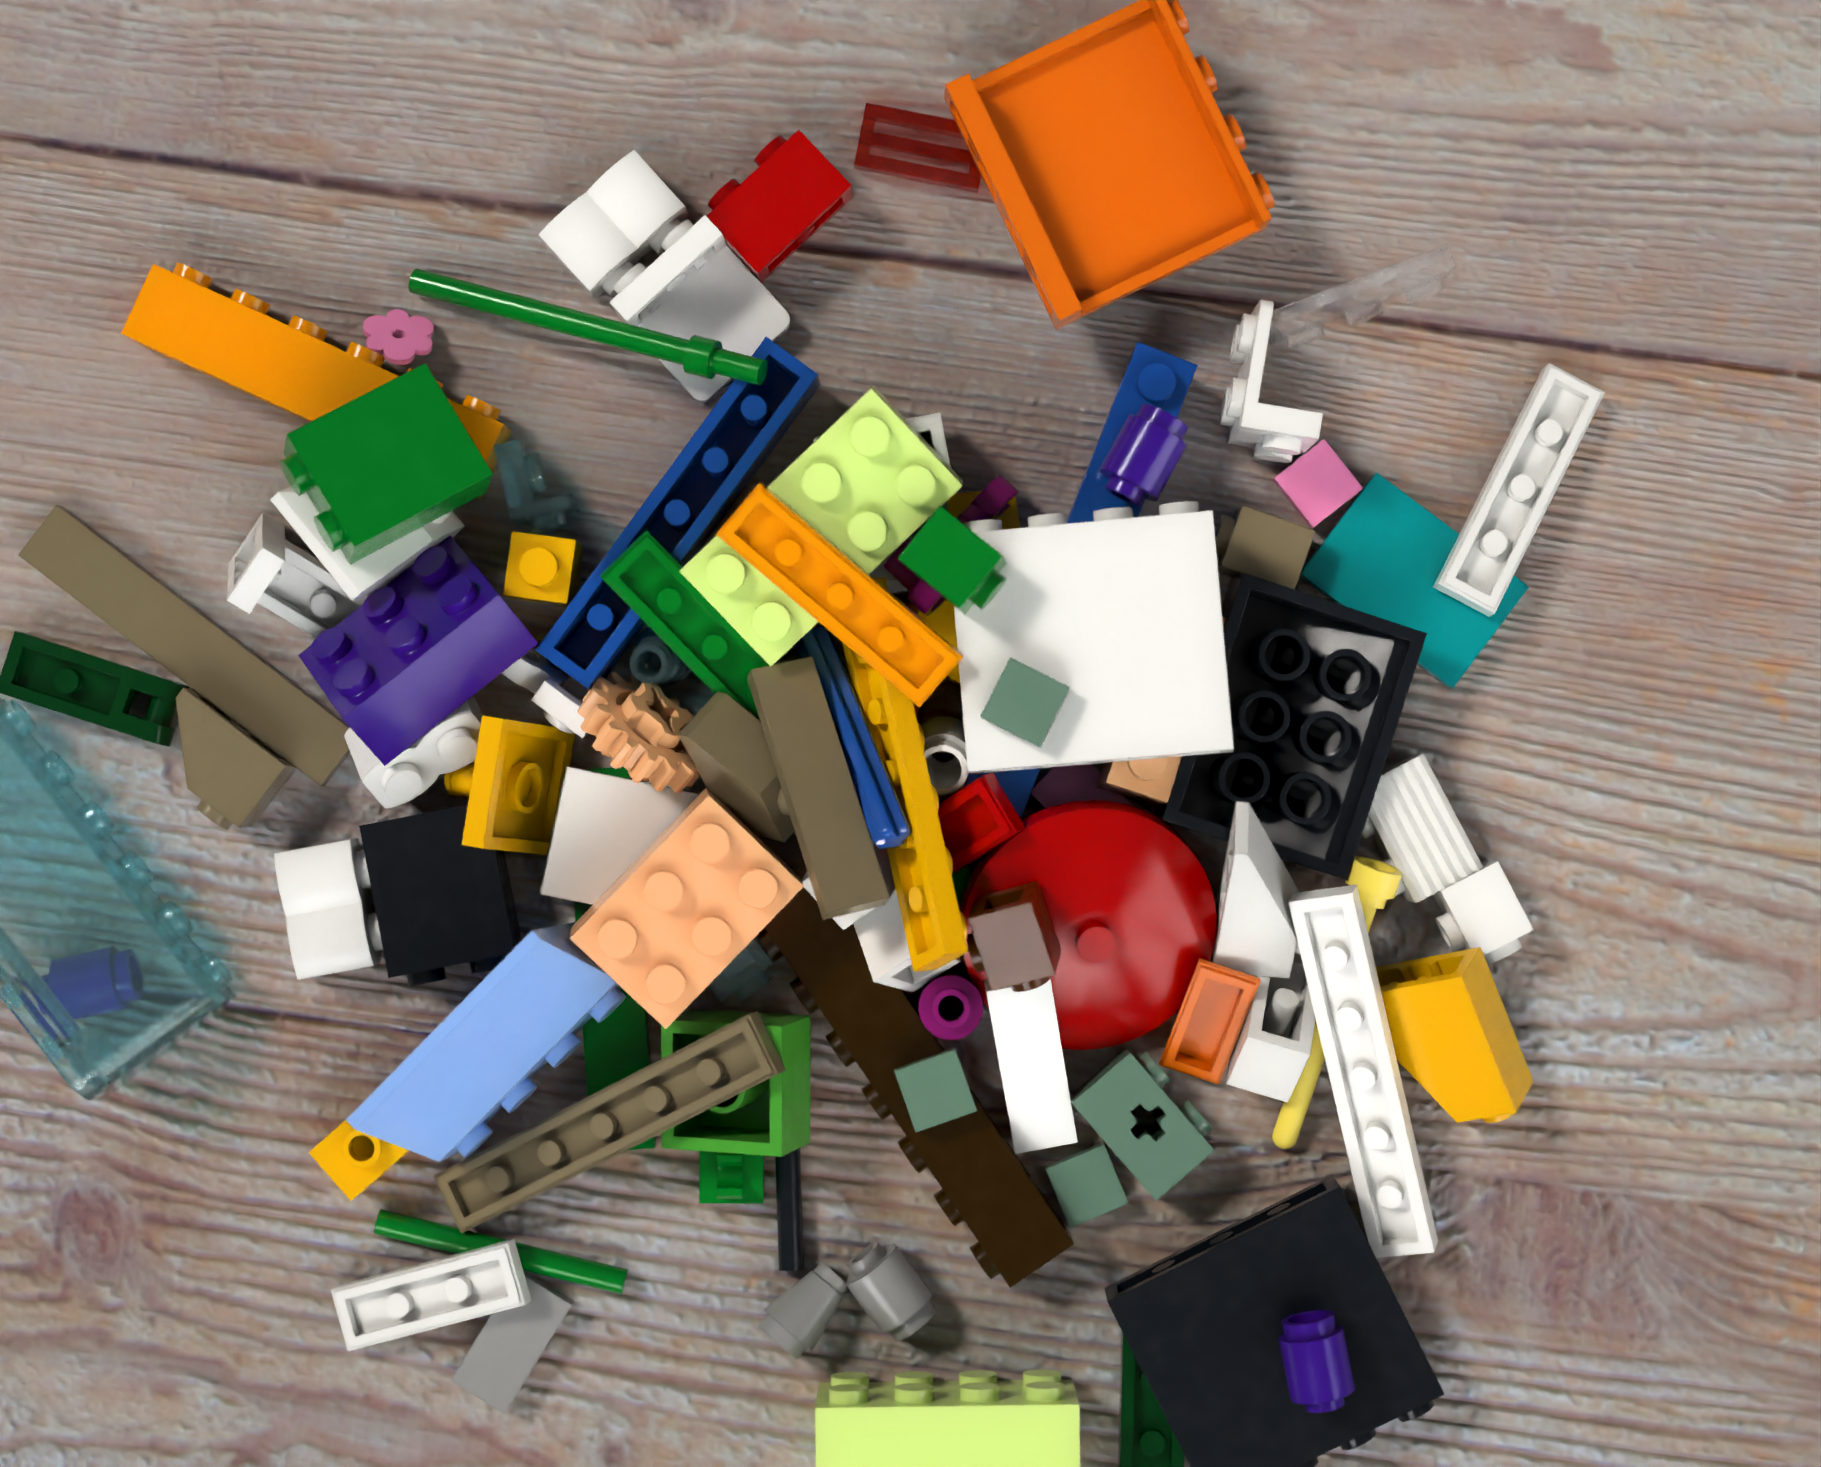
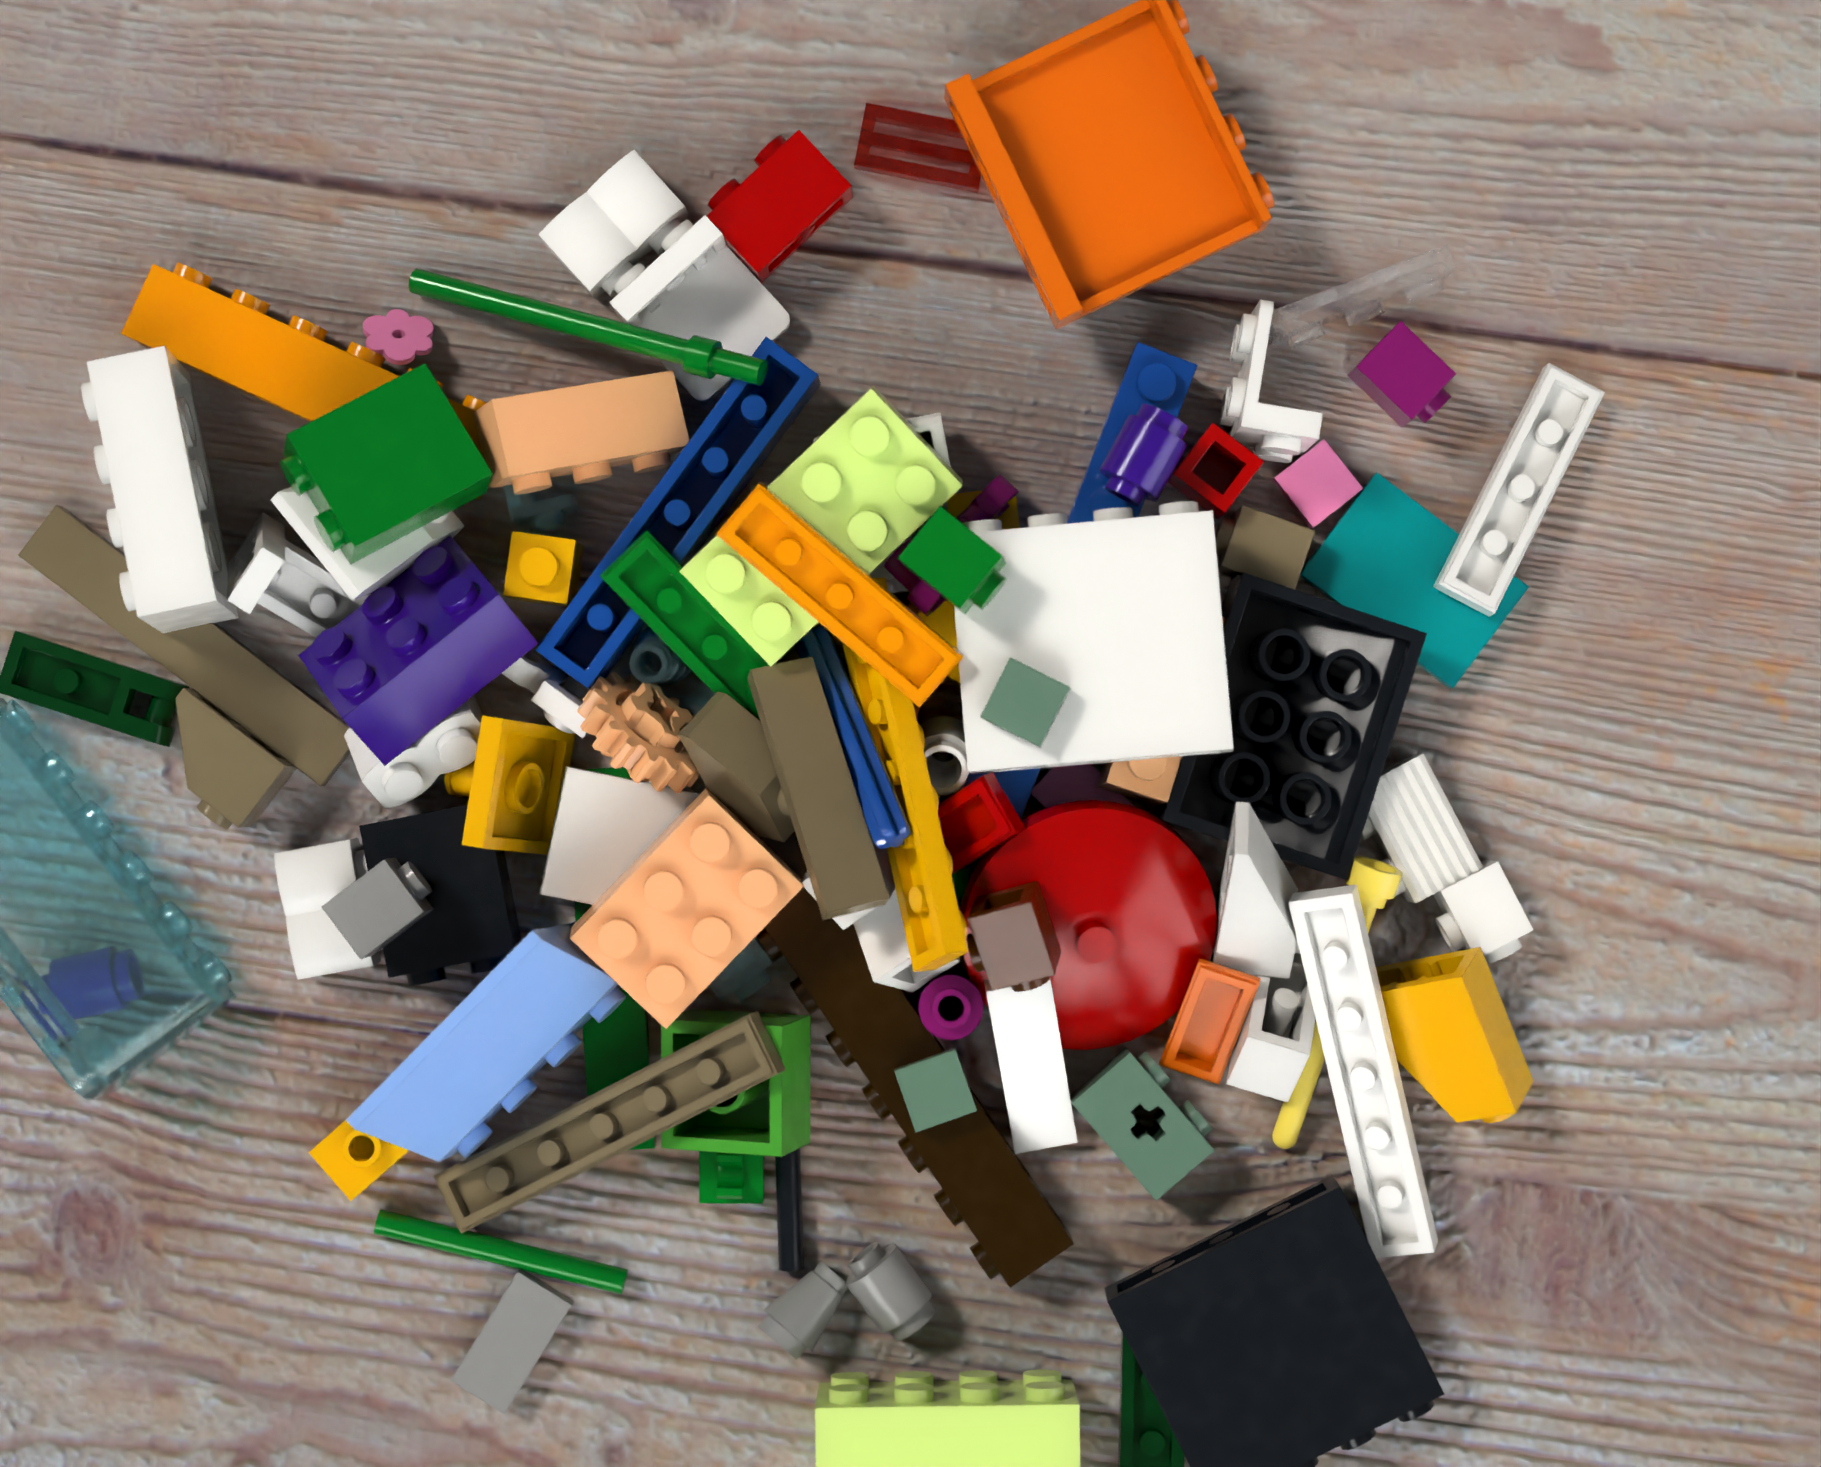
white tile [331,1239,532,1351] -> none
sand green tile [1045,1142,1129,1228] -> none
dark purple brick [1278,1310,1355,1413] -> none
none -> white brick [81,346,239,633]
none -> light grey brick [321,858,434,959]
none -> light nougat brick [473,370,689,495]
none -> red brick [1168,422,1264,520]
none -> magenta brick [1347,321,1456,427]

